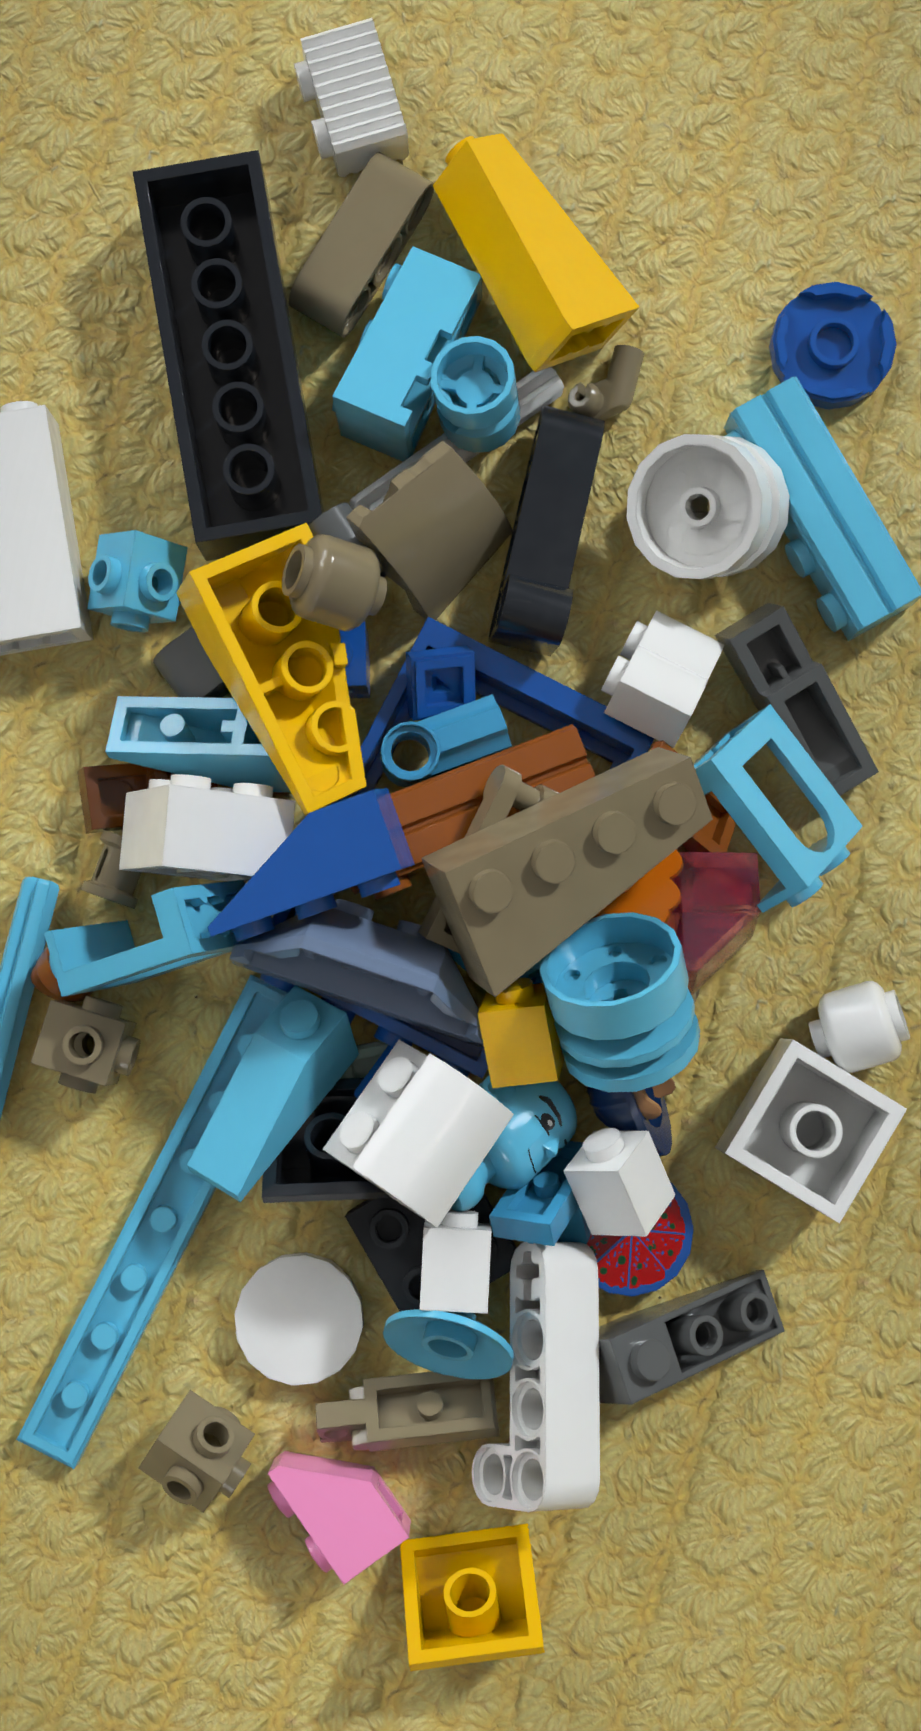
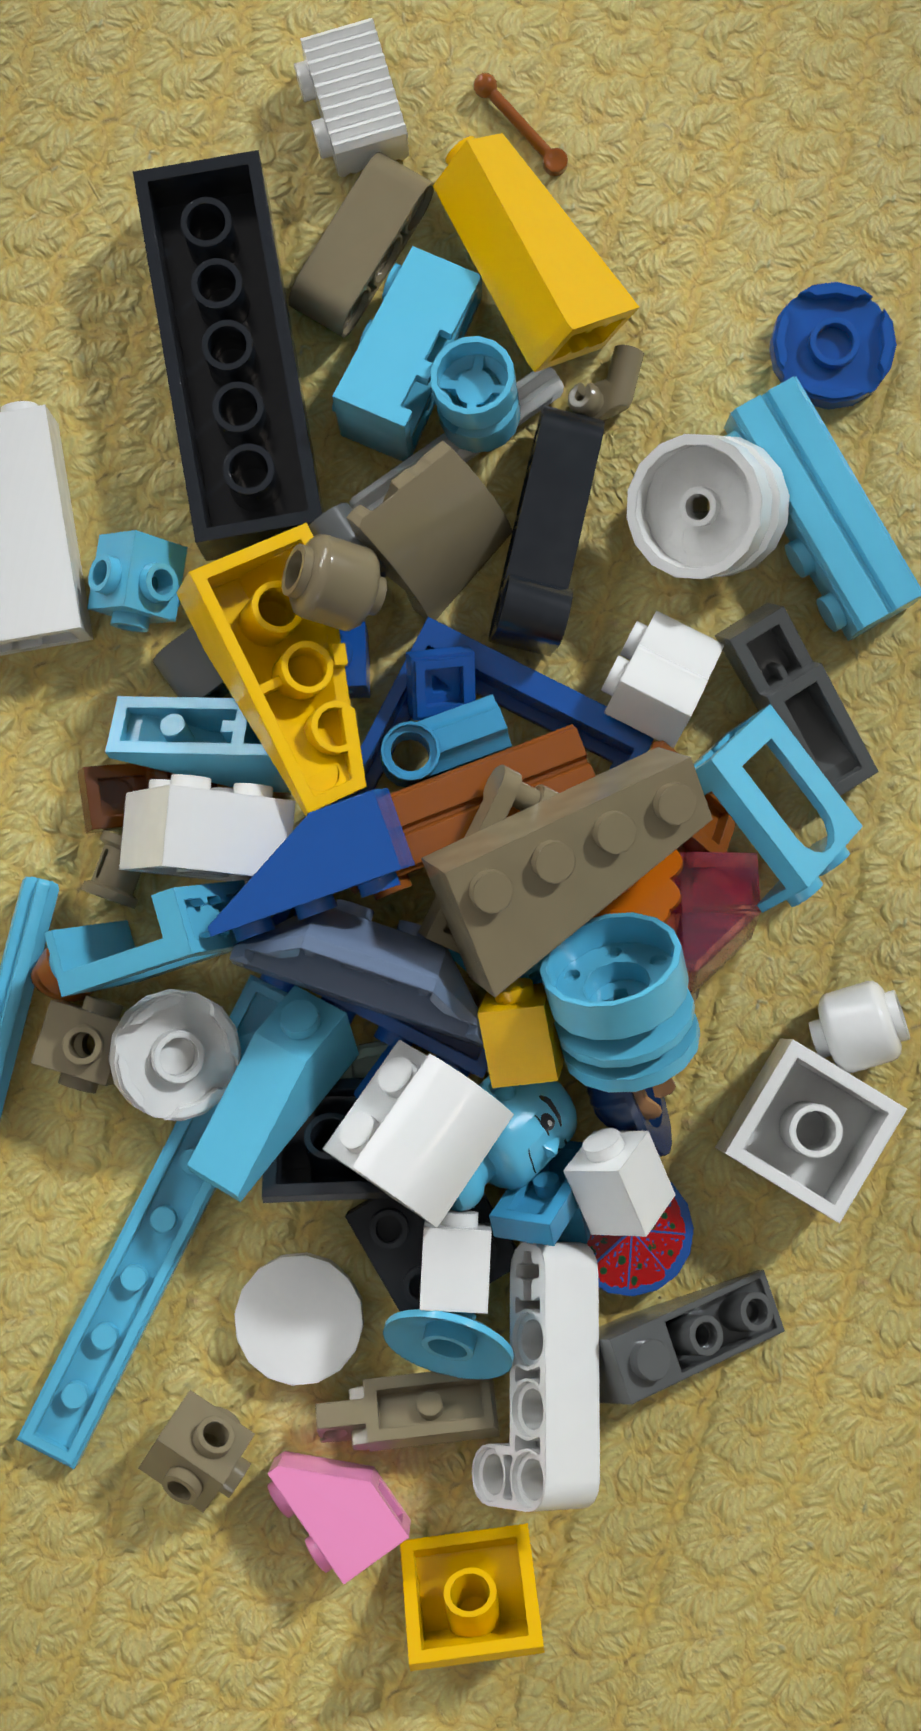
none -> white tile [108,989,242,1121]
none -> dark orange hinge [473,73,568,177]

